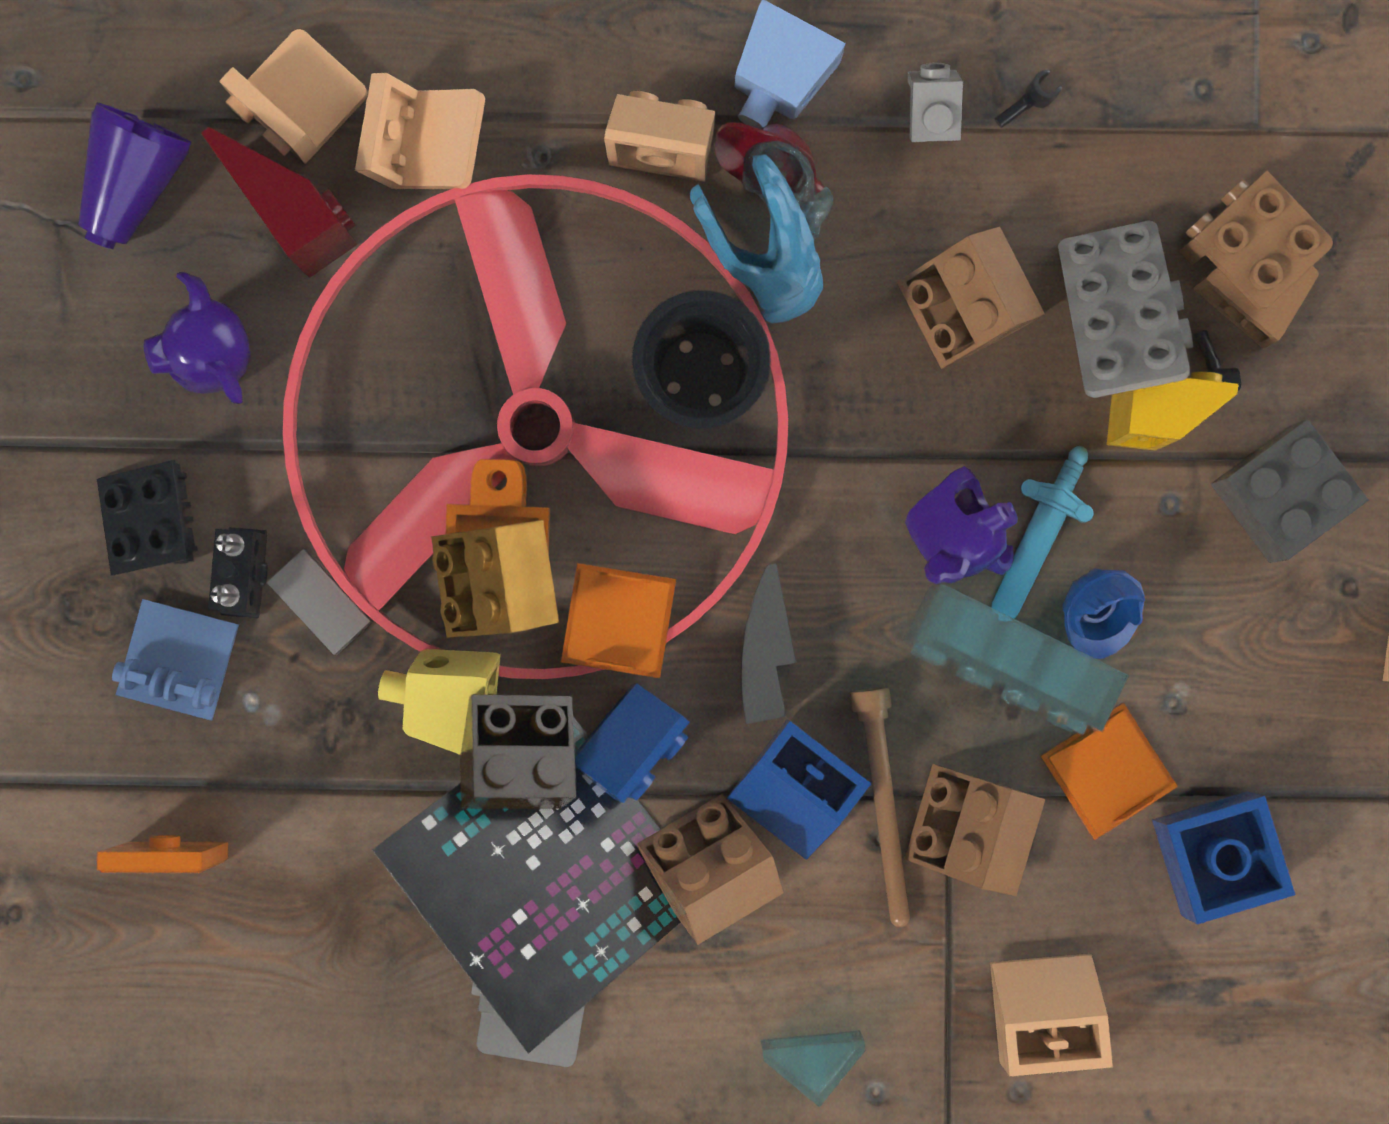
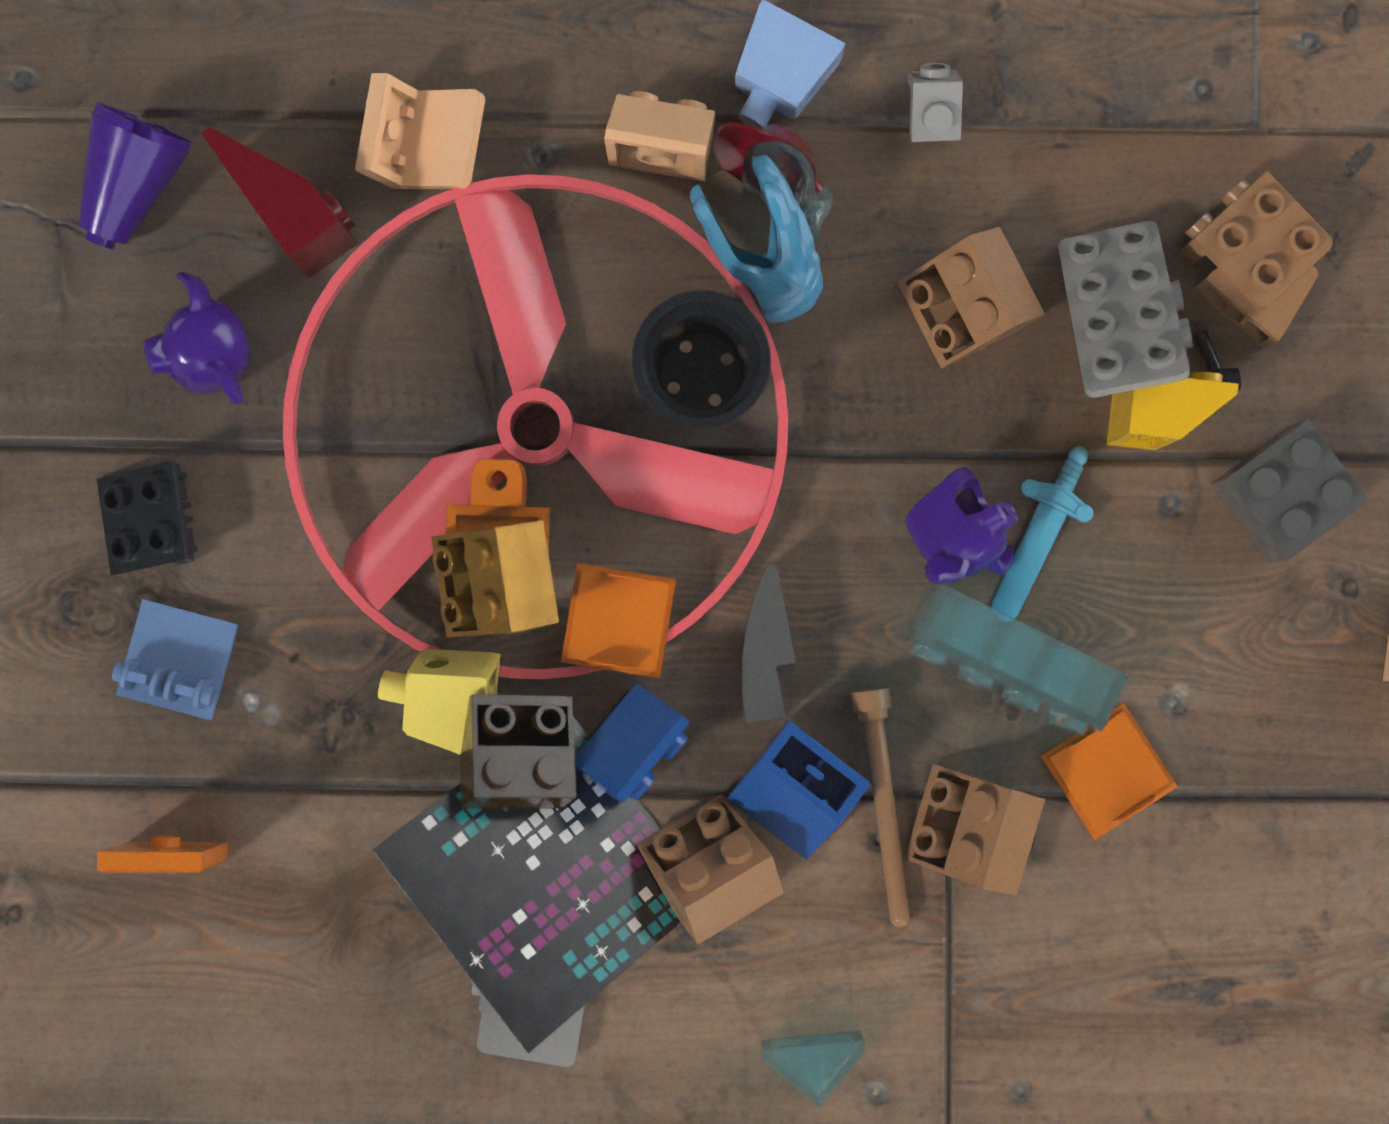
black piece [208,527,268,618] -> none
light nougat bracket [219,29,368,164] -> none
light grey tile [267,549,373,655] -> none
light nougat slope [990,953,1113,1076] -> none
black hand [994,70,1062,128] -> none
blue piece [1062,568,1145,659] -> none
blue brick [1152,791,1296,924] -> none

